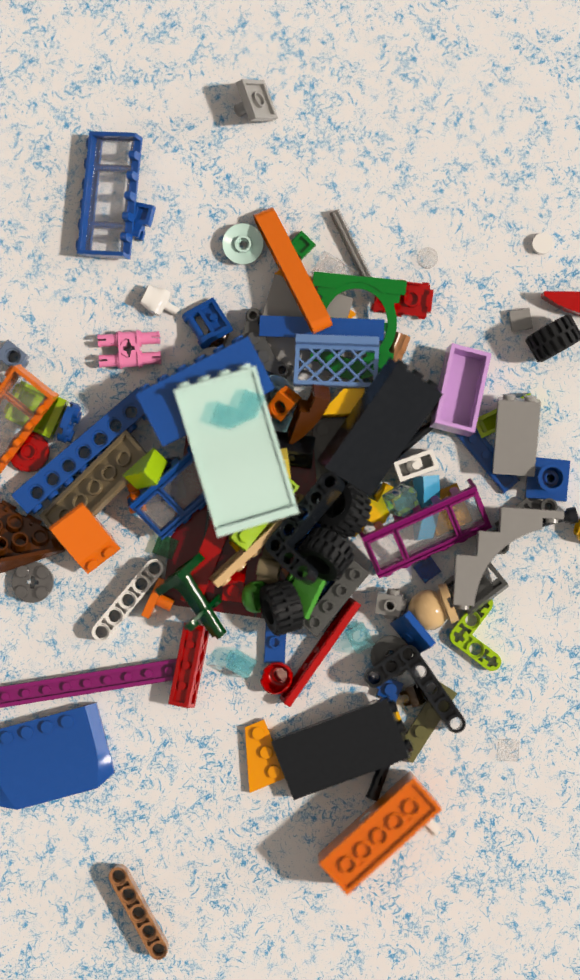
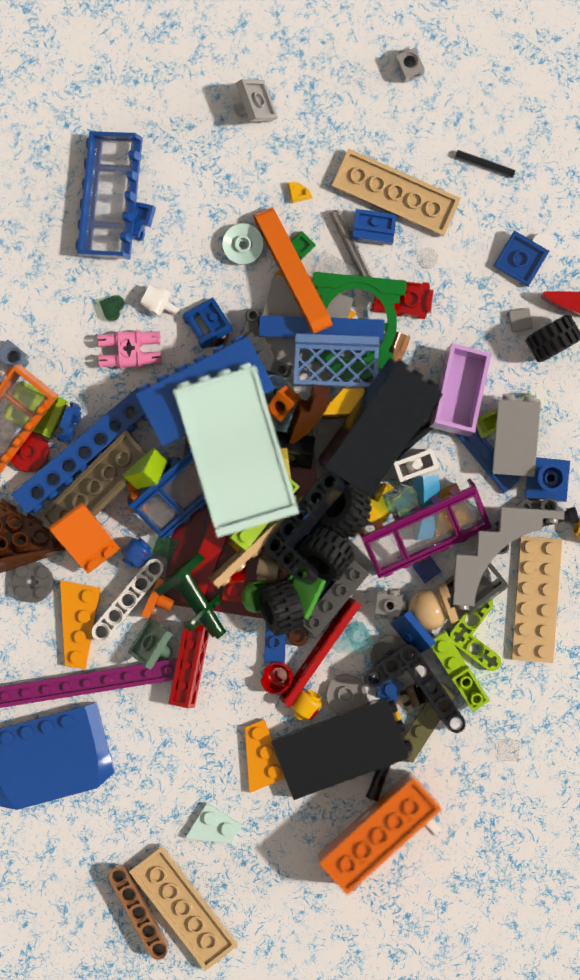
clear light blue tile [210,389,265,429] -> none
clear light blue brick [224,648,258,679] -> none
none -> light orange wing [60,580,101,669]
none -> clear green tile [99,295,125,322]
none -> blue head [121,538,152,568]
none -> sand green tile [128,618,173,670]
none -> tan plate [129,845,238,971]
none -> light aqua wing [186,803,242,843]
none -> yellow tile [287,182,312,204]
none -> reddish brown tile [288,627,309,646]
none -> yellow head [292,689,322,721]
none -> light grey tile [325,674,367,714]
none -> tan plate [332,148,461,237]
none -> blue plate [352,209,397,245]
none -> light grey brick [395,48,425,83]
none -> lime slope [431,630,490,712]
none -> black bar [455,150,516,178]
none -> blue plate [493,230,550,287]
none -> tan plate [511,536,562,663]

